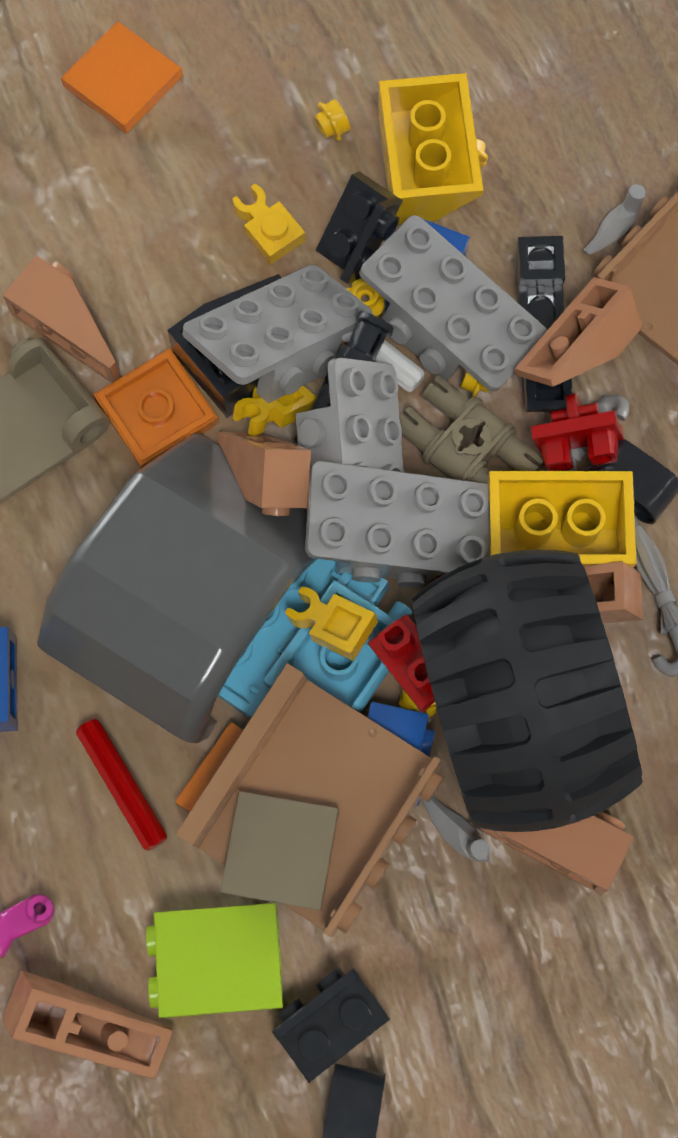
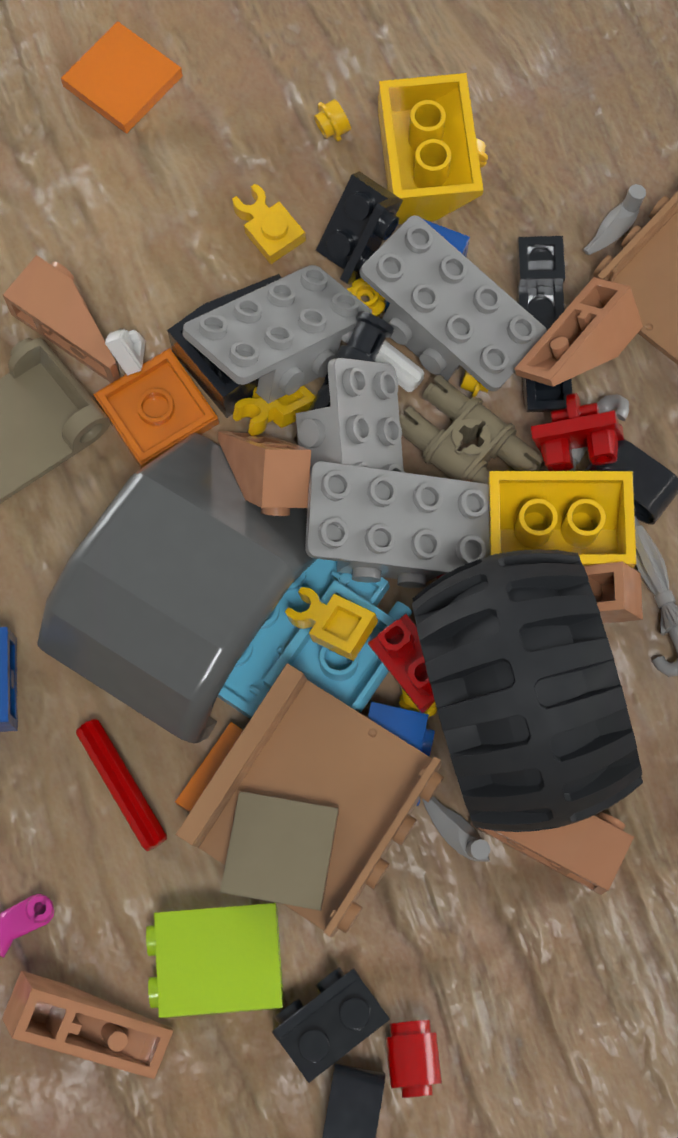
none -> white tile [105,329,146,375]
none -> red brick [386,1020,442,1098]

